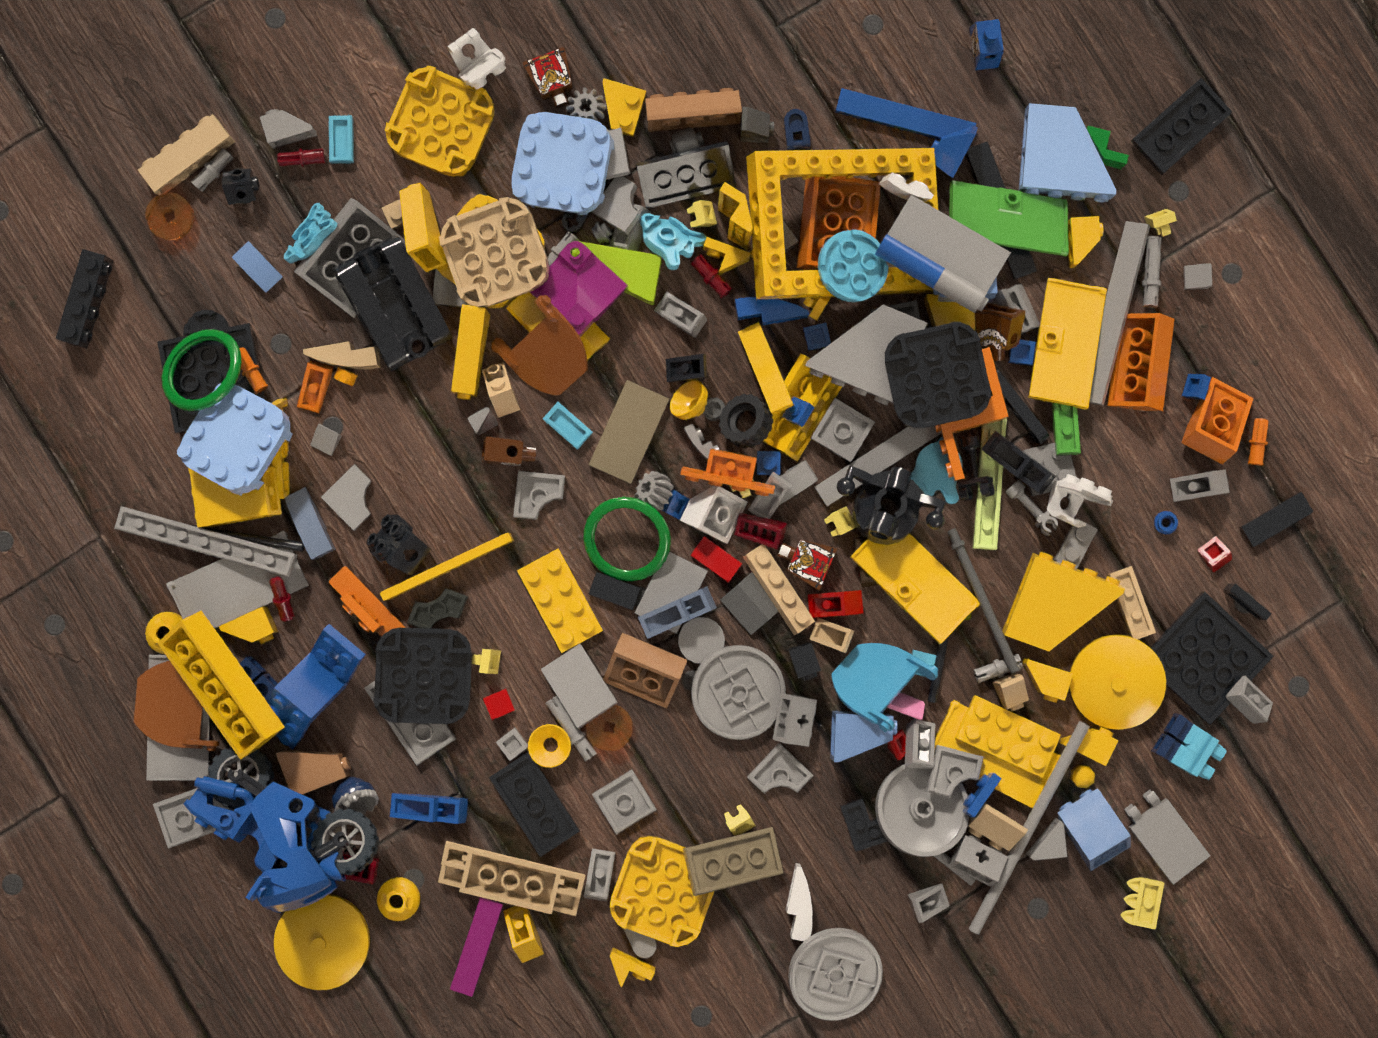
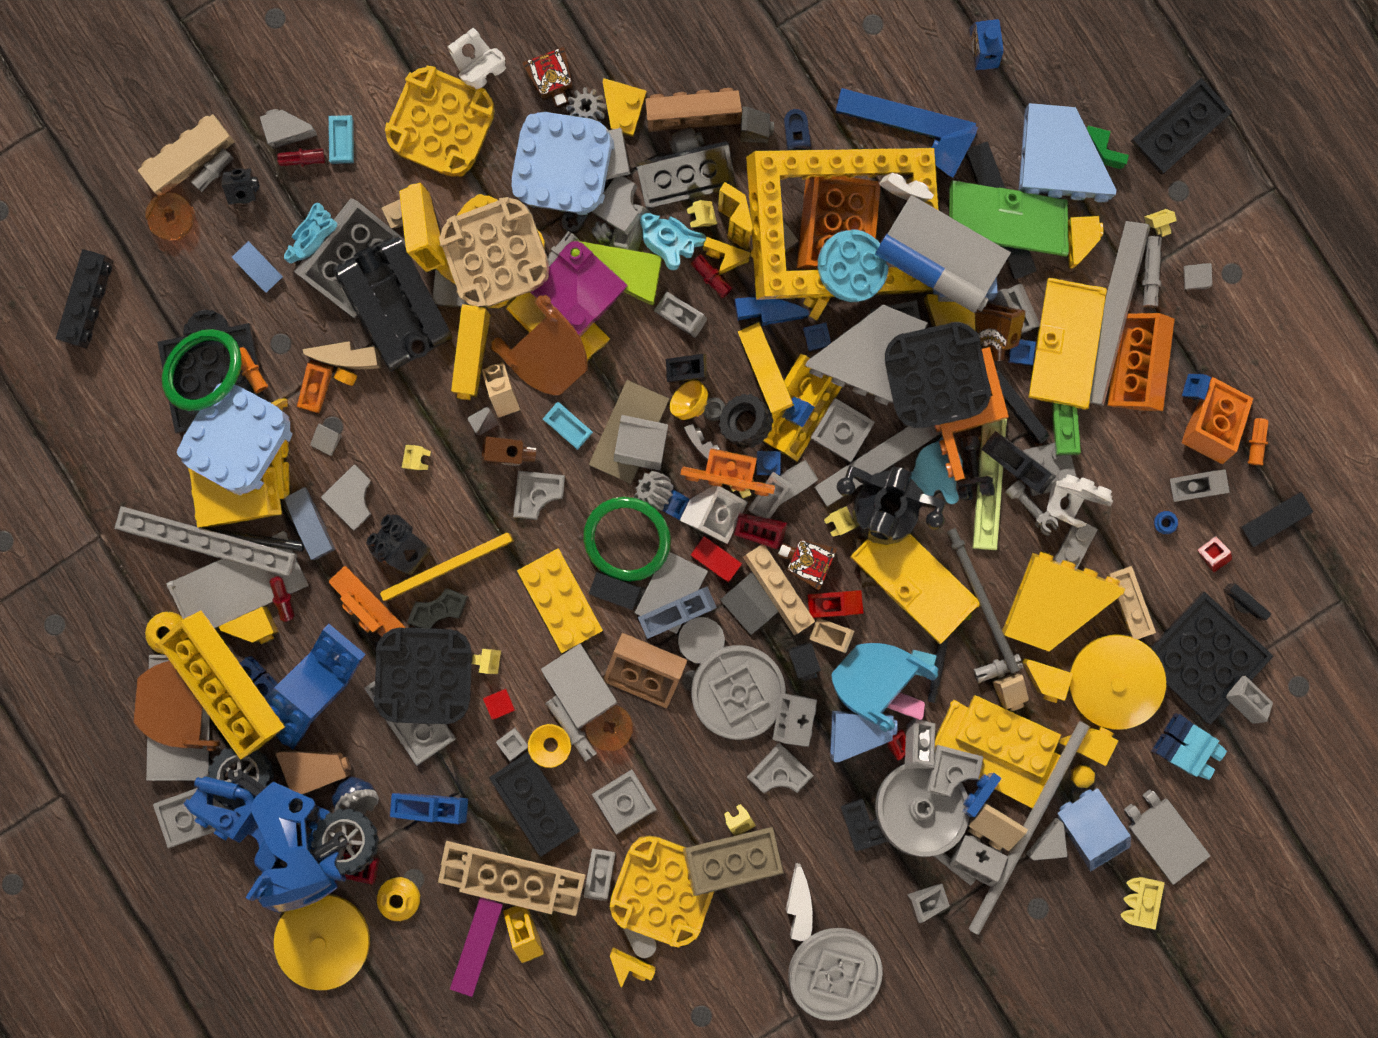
none -> light yellow tile [402,445,431,470]
none -> light grey slope [613,415,668,470]

